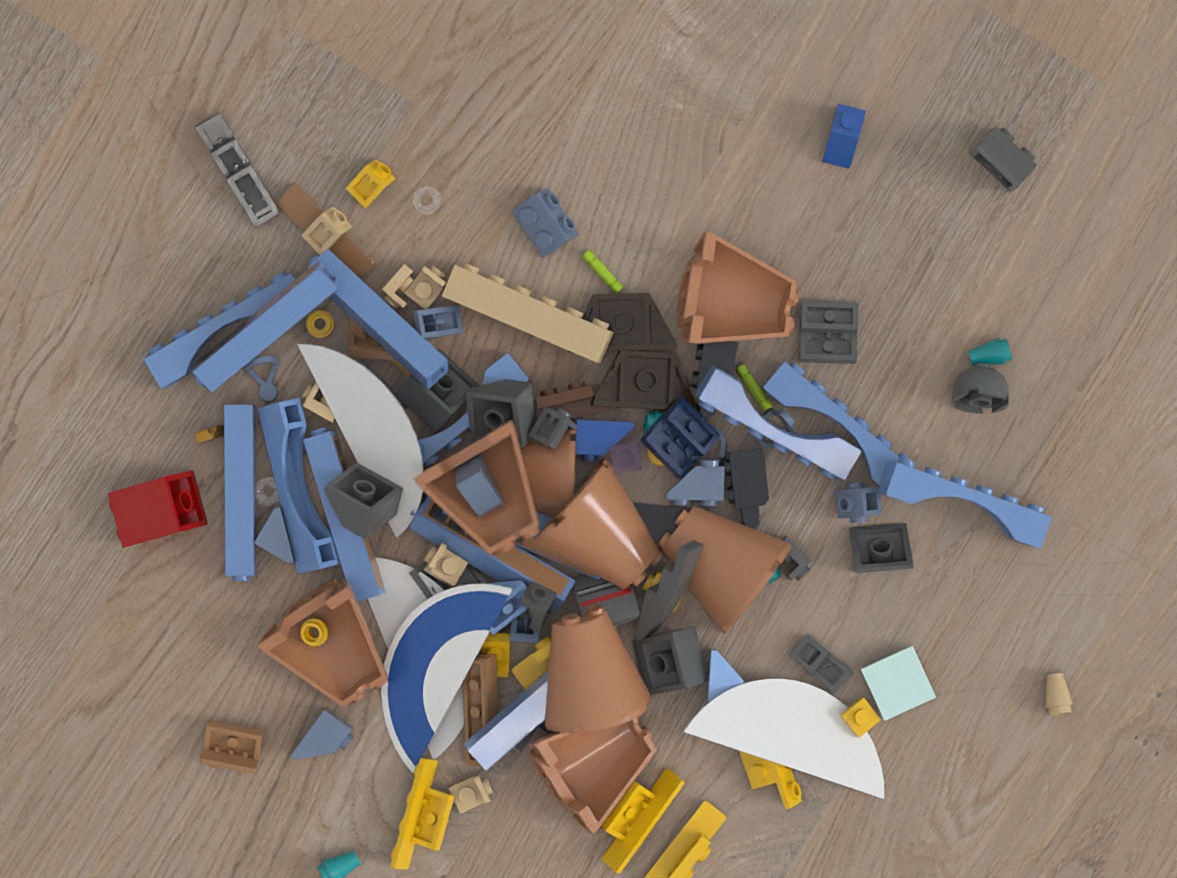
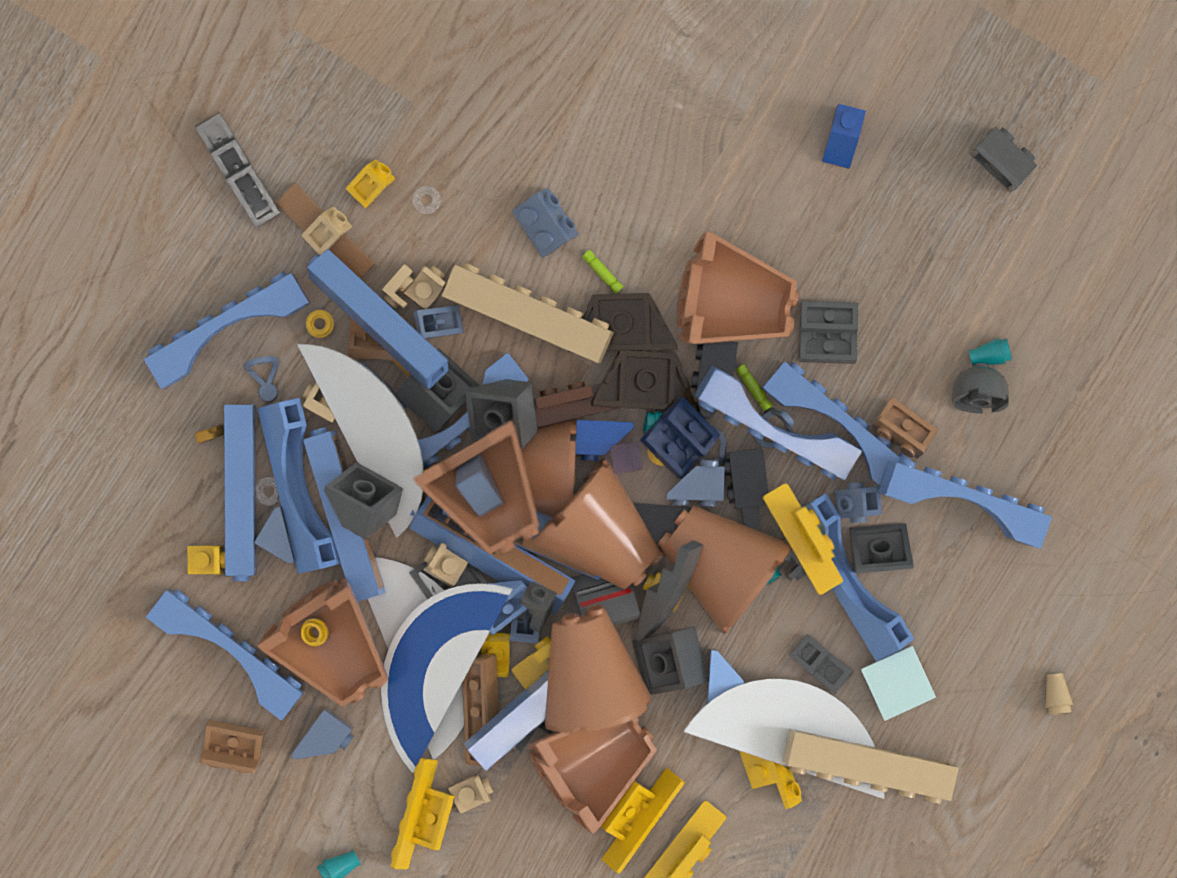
red slope [108,470,208,548] -> none
medium blue brick [192,259,340,392] -> none
dark grey bracket [528,406,578,450] -> none
yellow plate [840,697,881,738] -> none
none -> medium blue arch [146,588,305,721]
none -> yellow bracket [187,545,225,575]
none -> yellow bracket [763,483,843,595]
none -> tan brick [782,729,959,804]
none -> medium blue arch [801,493,914,662]
none -> medium nougat bracket [872,397,938,459]

